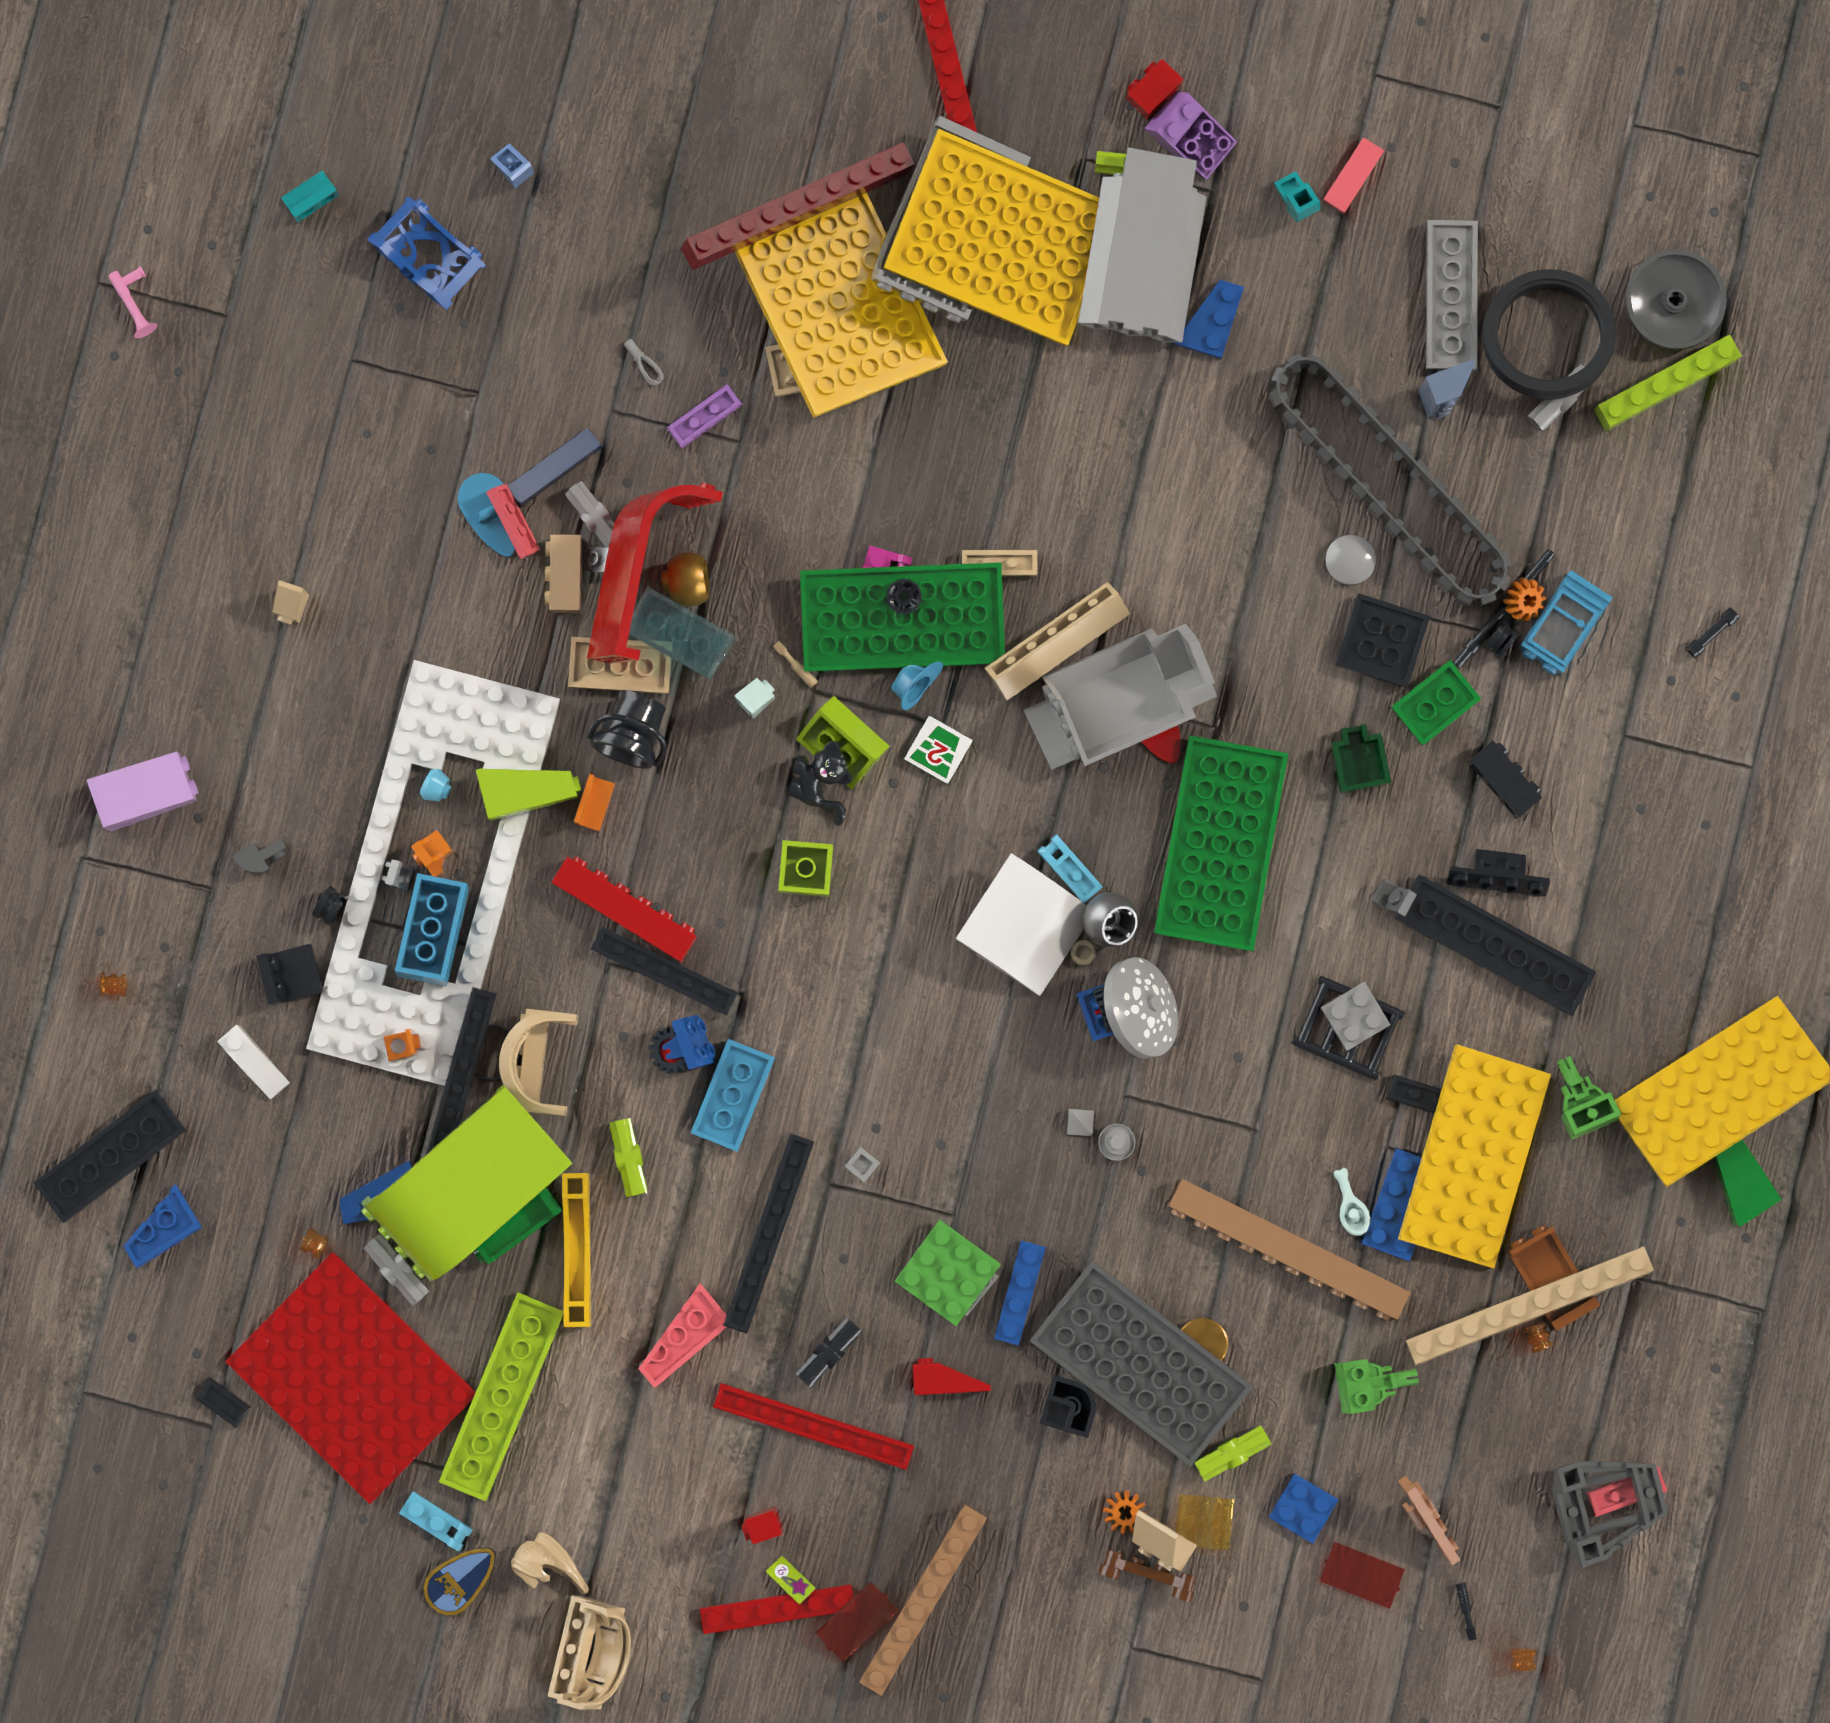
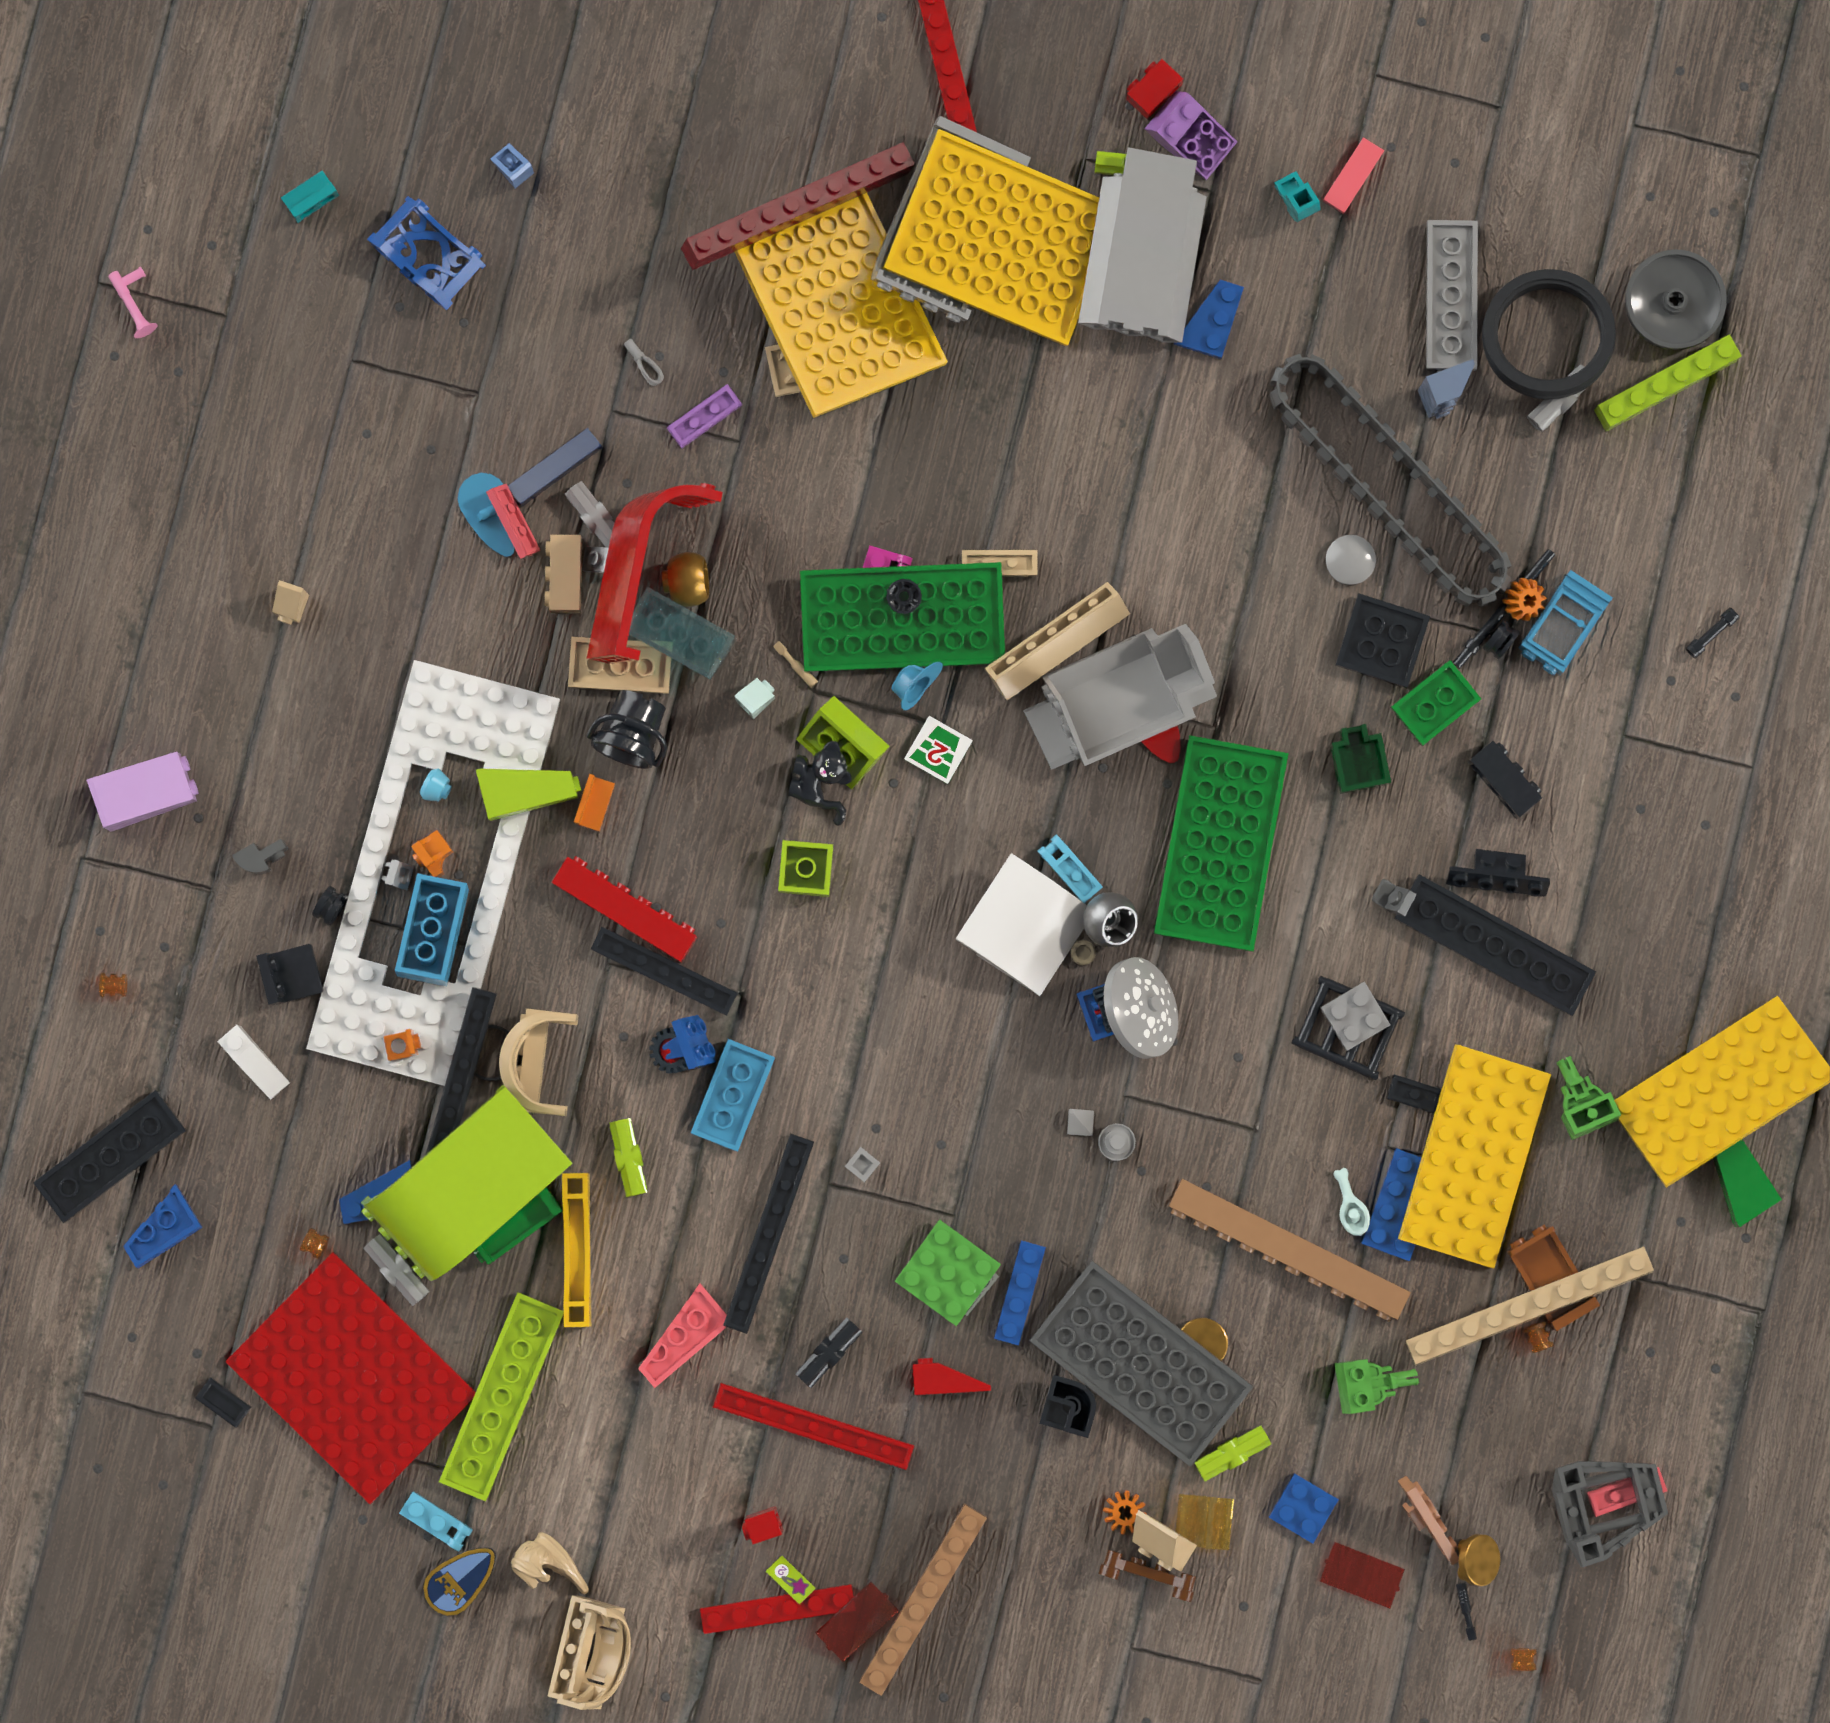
none -> pearl gold tile [1458,1534,1500,1586]

